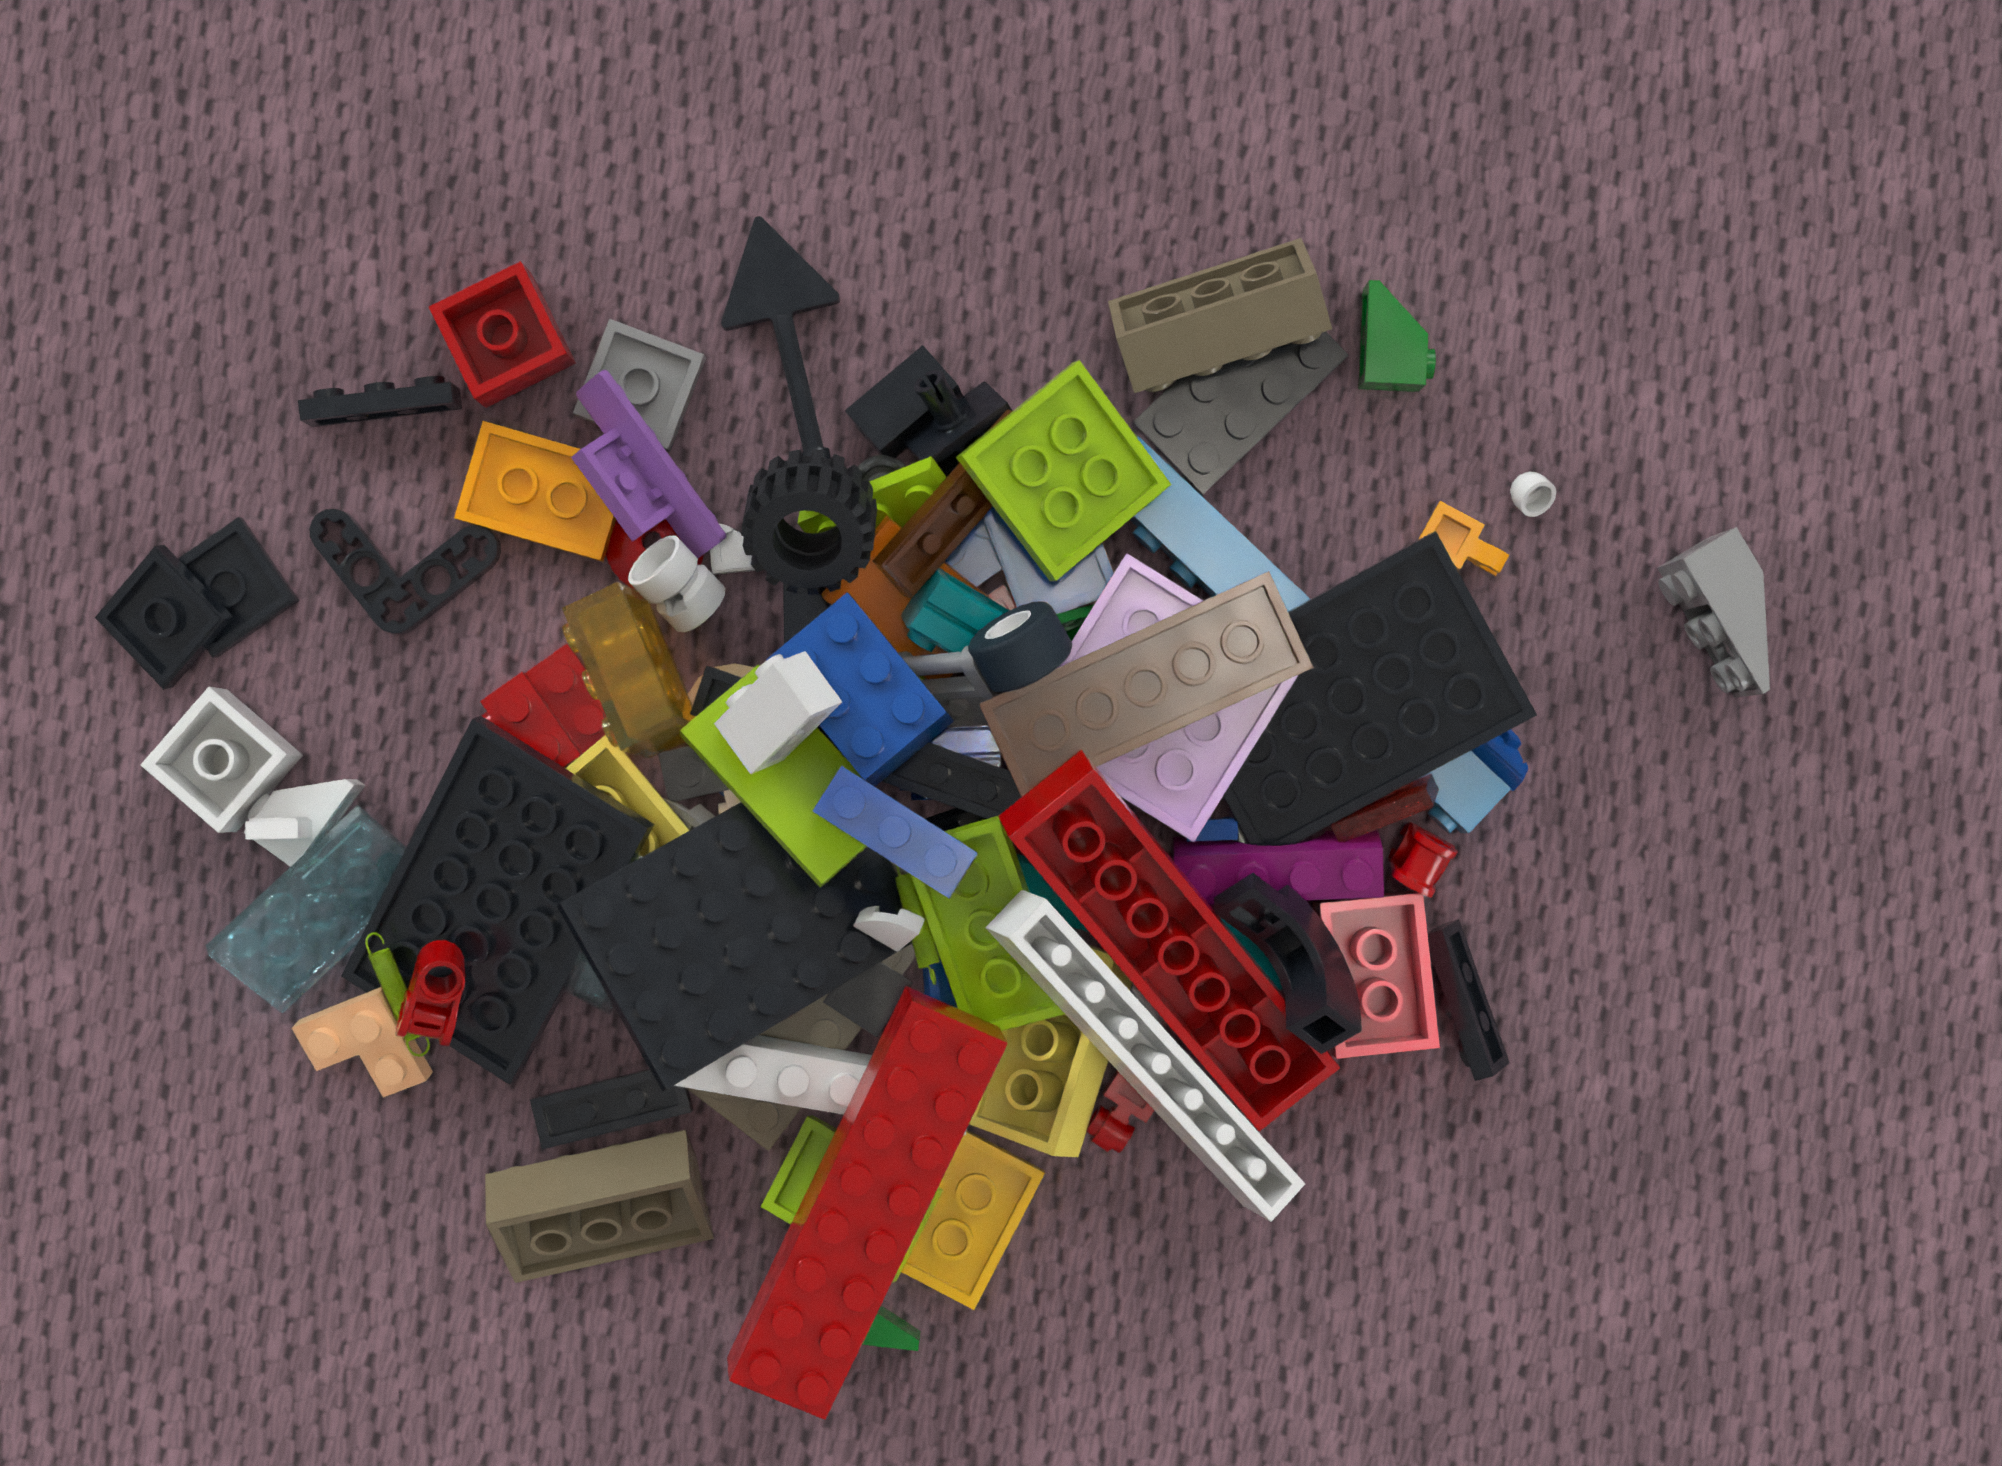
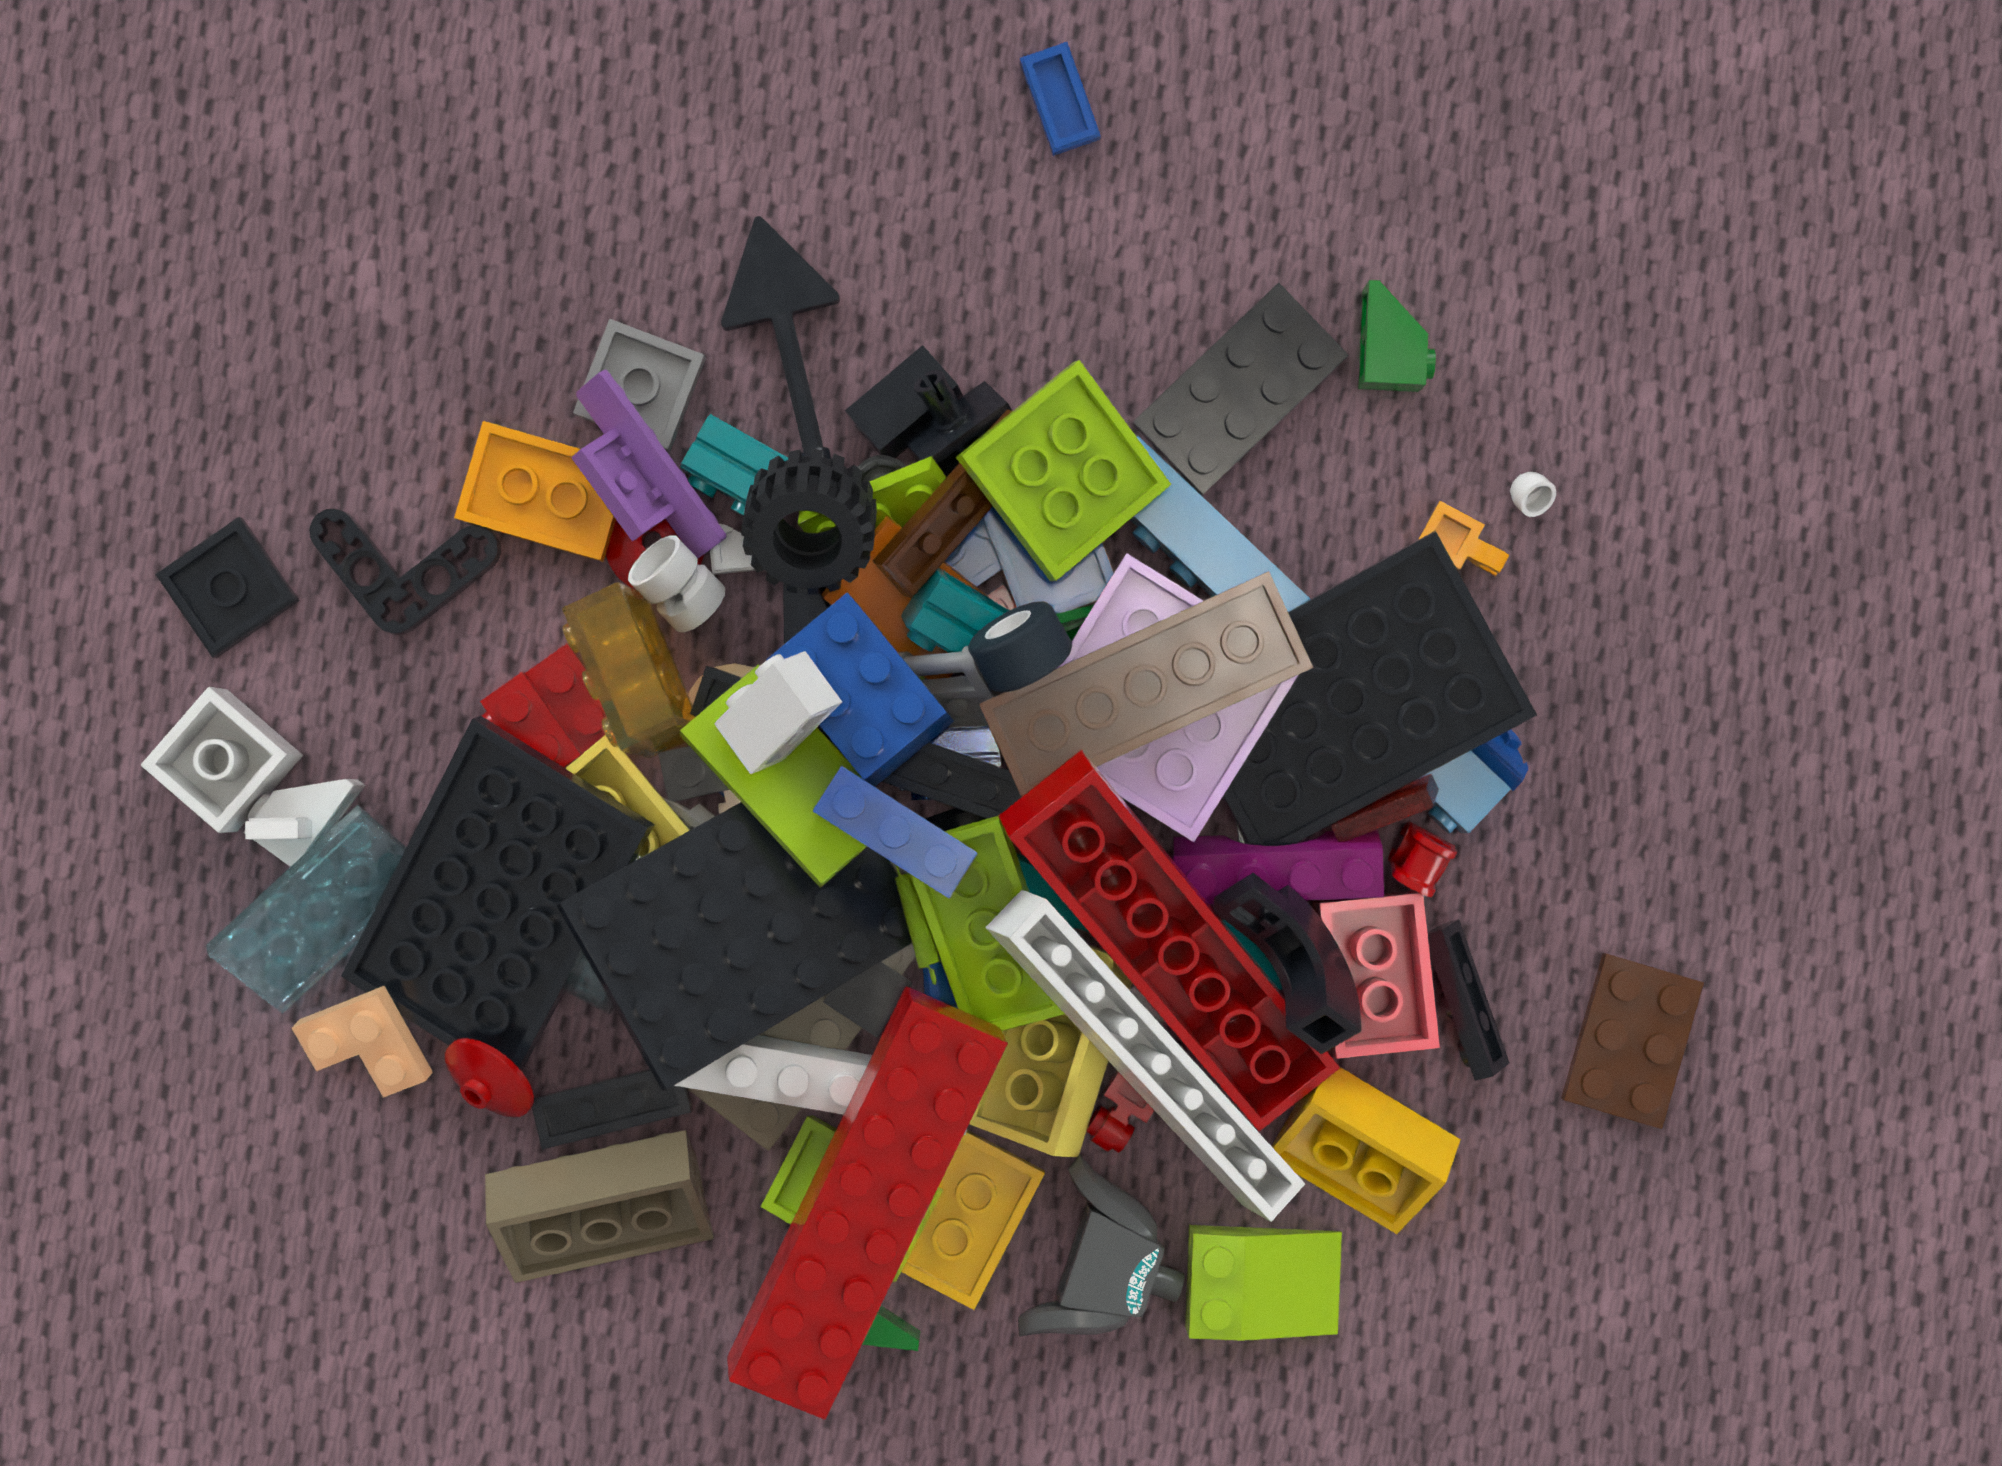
black tile [95,545,233,690] -> none
black plate [298,376,462,427] -> none
lime piece [365,932,430,1057] -> none
red piece [395,940,465,1046] -> none
red brick [429,261,576,408] -> none
white tile [854,906,925,952] -> none
dark tan slope [1108,238,1332,393] -> none
blue tile [1187,816,1238,842] -> none
light grey slope [1657,527,1770,698] -> none
none -> red dish [445,1038,534,1118]
none -> teal brick [680,414,788,517]
none -> dark grey torso [1018,1154,1185,1337]
none -> blue tile [1020,42,1101,156]
none -> lime slope [1185,1225,1342,1341]
none -> yellow slope [1272,1067,1461,1234]
none -> reddish brown plate [1561,953,1704,1129]

